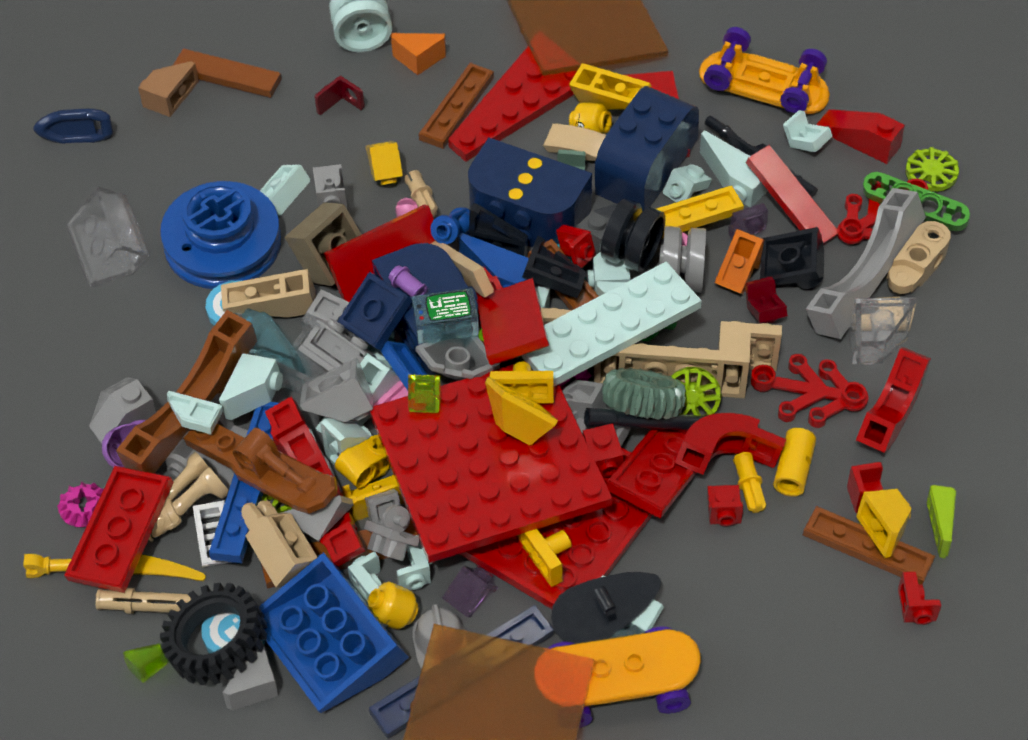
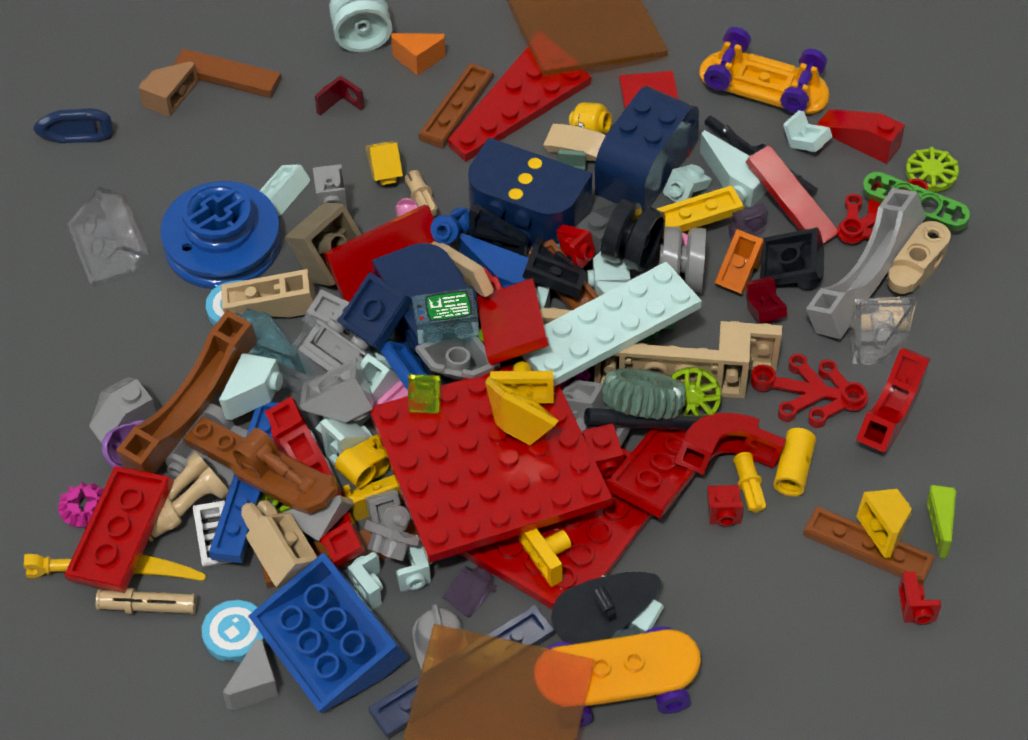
clear neon green slope [122,643,168,683] -> none
black tyre [160,582,268,685] -> none
light aqua tile [167,390,223,434] -> none
yellow head [368,582,418,629] -> none
medium lavender pin [389,265,427,301] -> none
yellow slope [569,63,651,110] -> none
red panel [847,462,883,513] -> none

